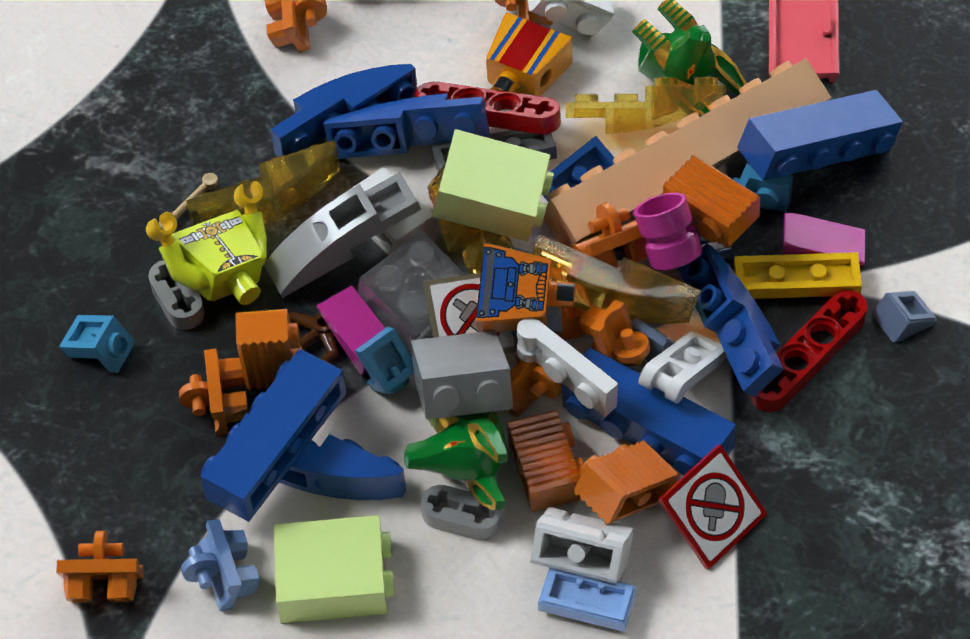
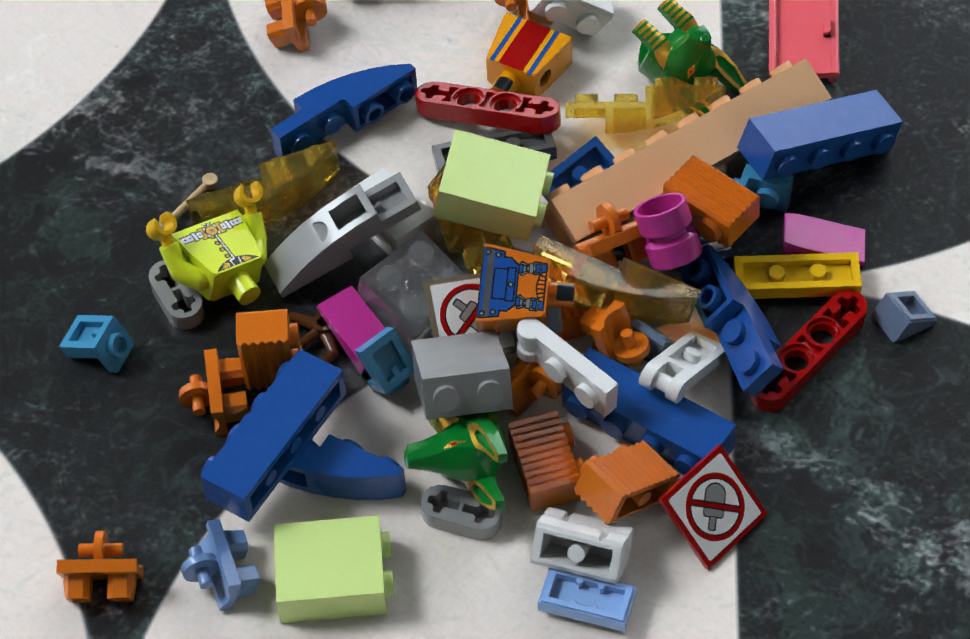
blue slope [324,93,490,159] -> none

